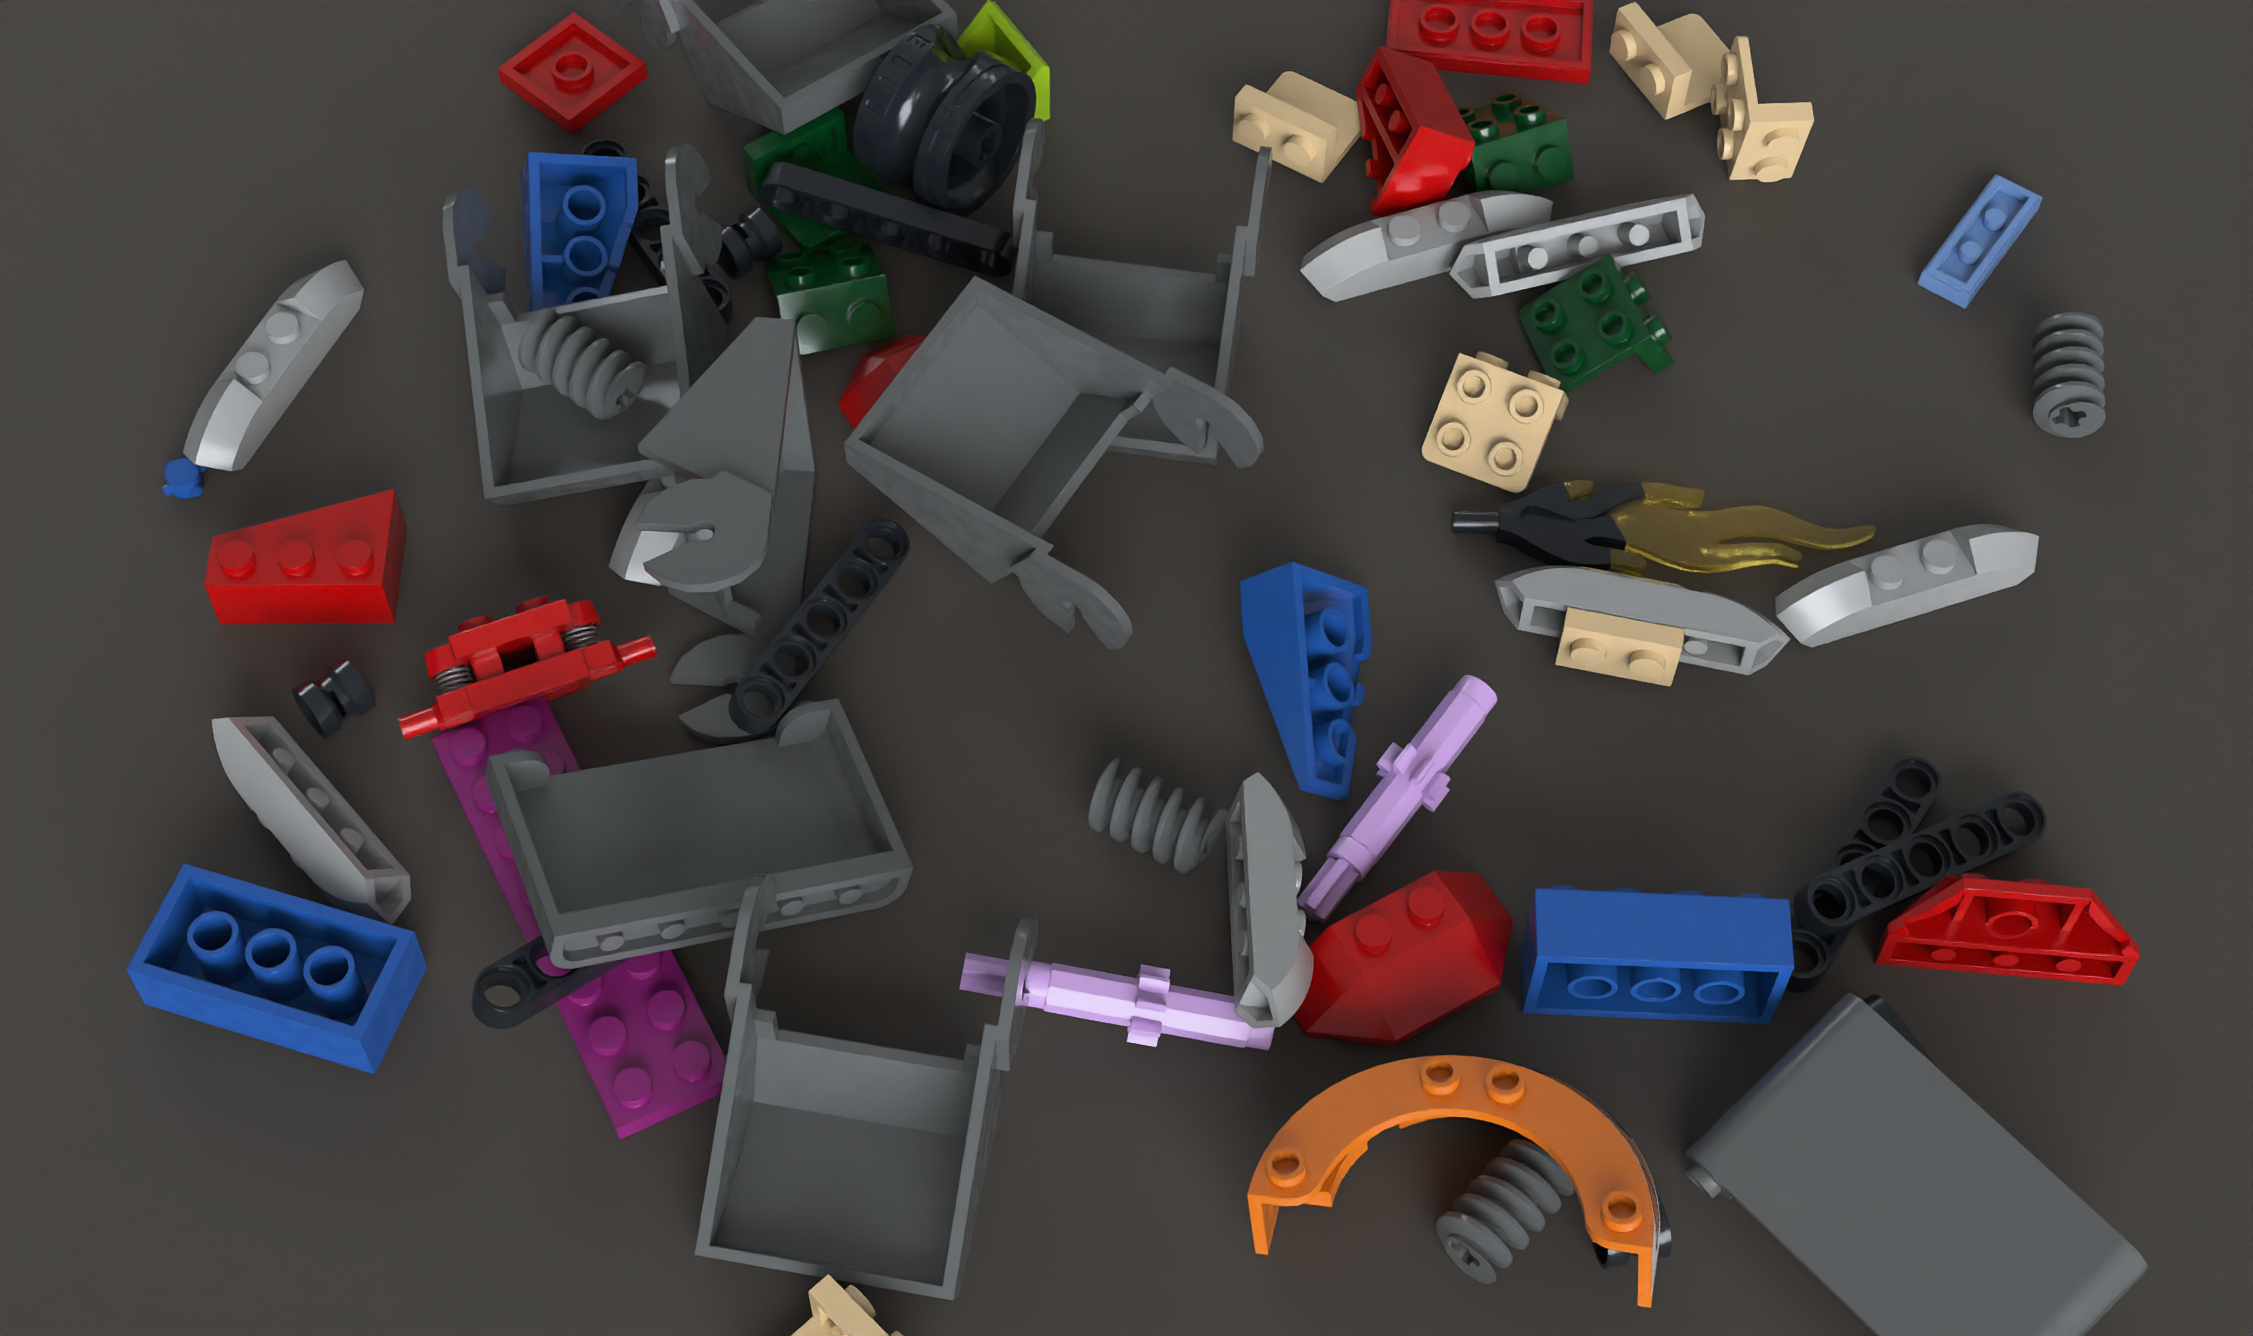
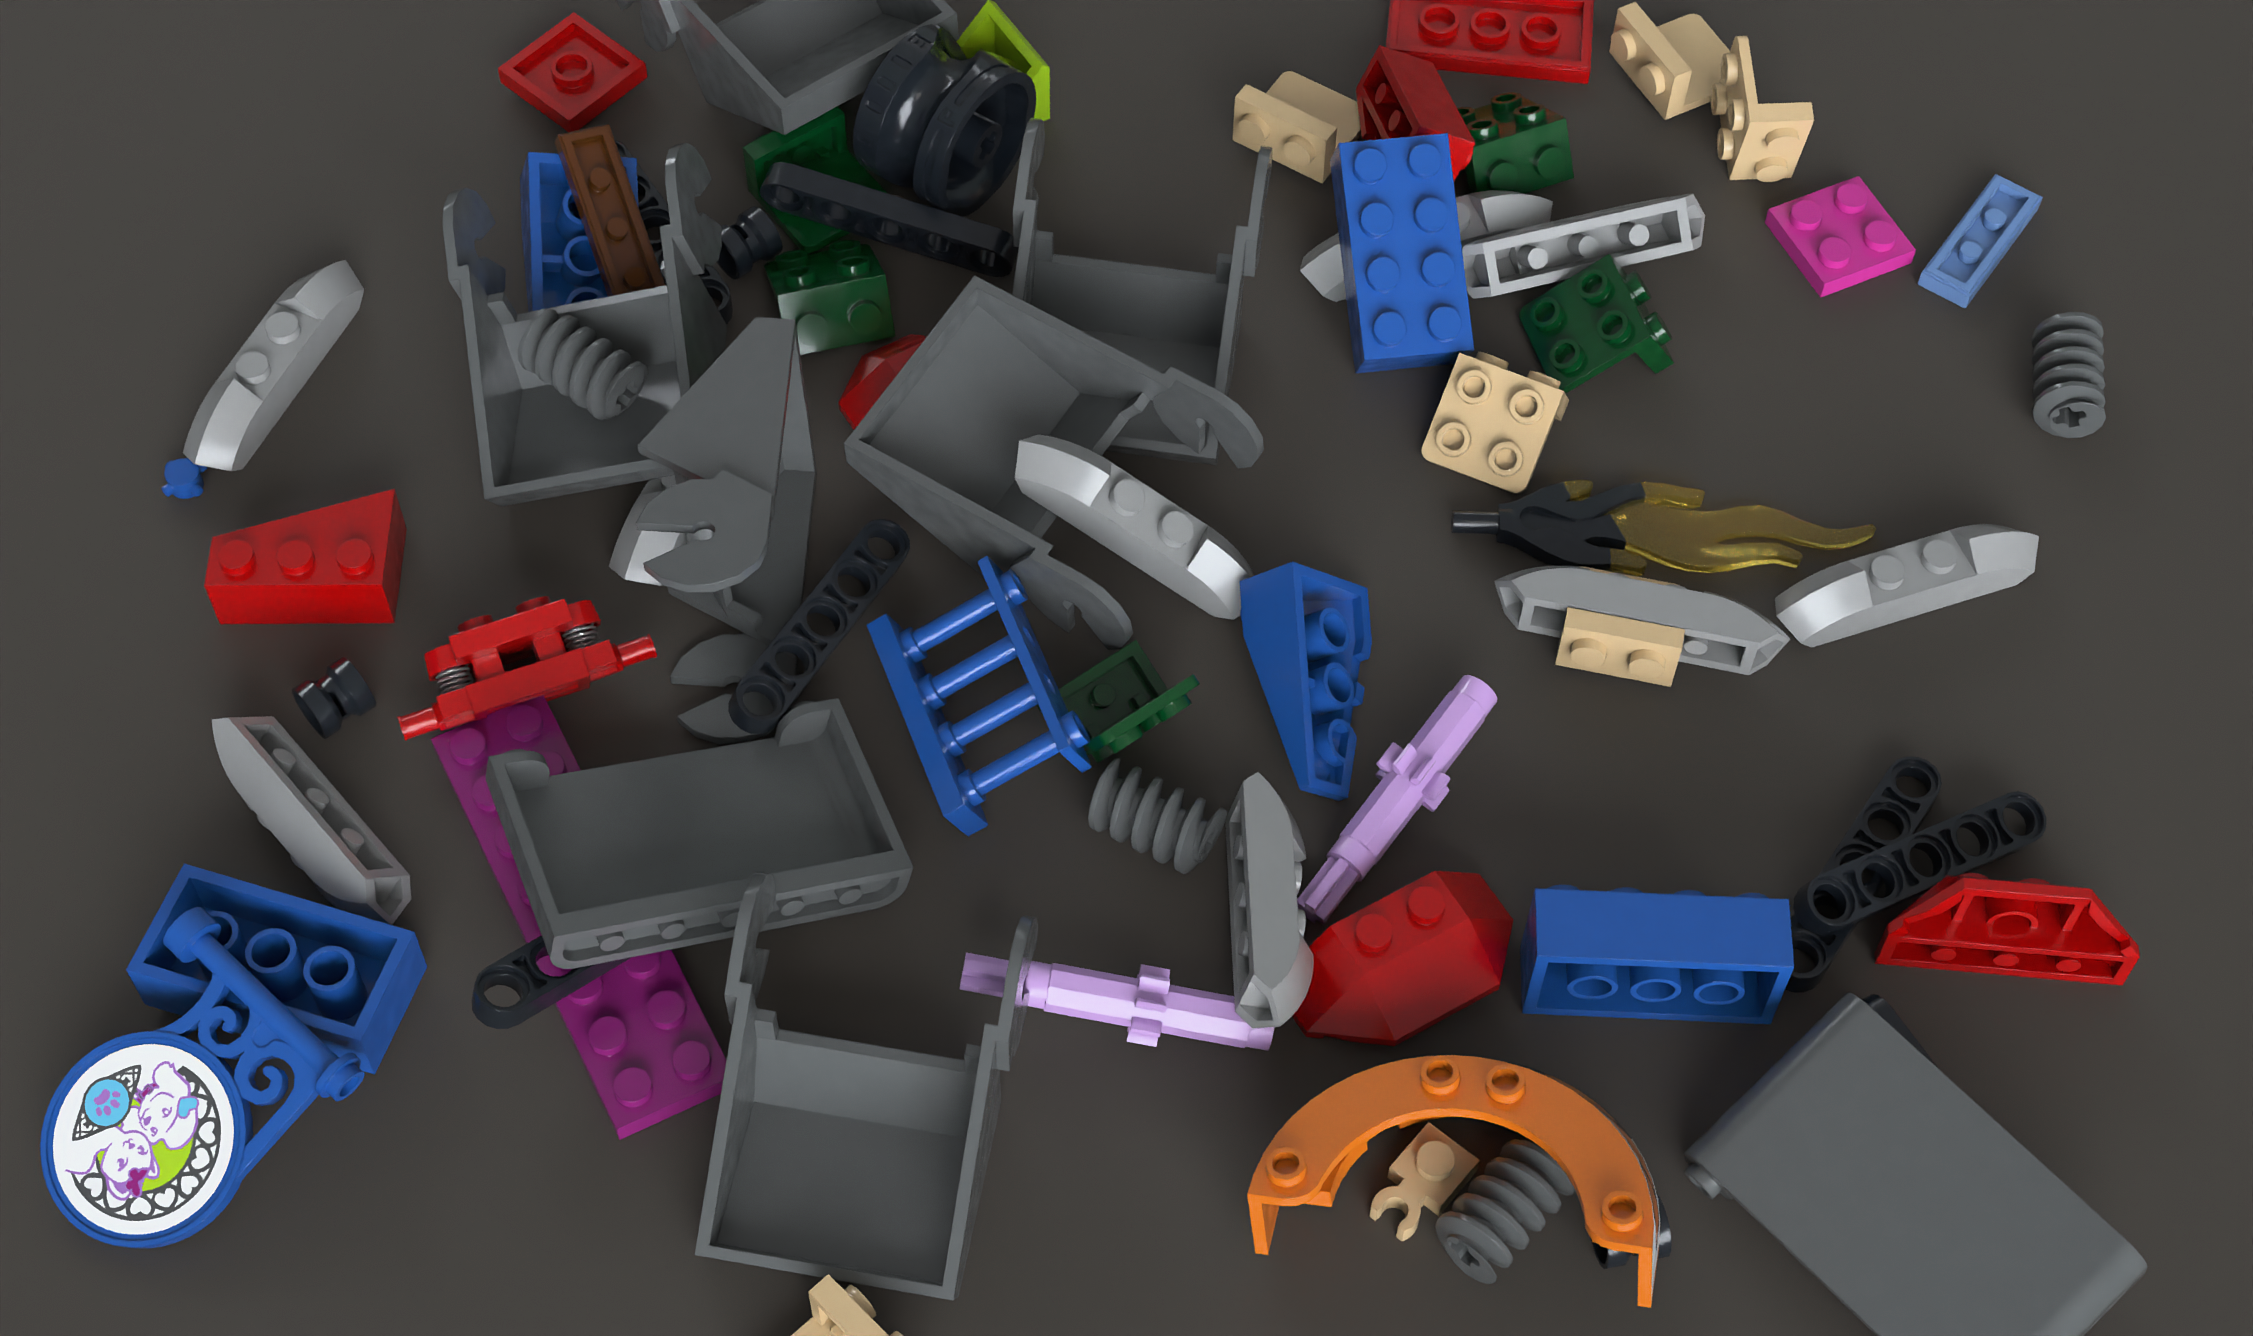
none -> piece [40,907,365,1248]
none -> reddish brown tile [555,124,665,296]
none -> blue fence [867,556,1092,837]
none -> light grey brick [1015,434,1254,620]
none -> dark green bracket [1036,640,1200,763]
none -> blue brick [1330,133,1474,373]
none -> tan plate [1369,1122,1480,1241]
none -> dark pink plate [1765,176,1916,298]

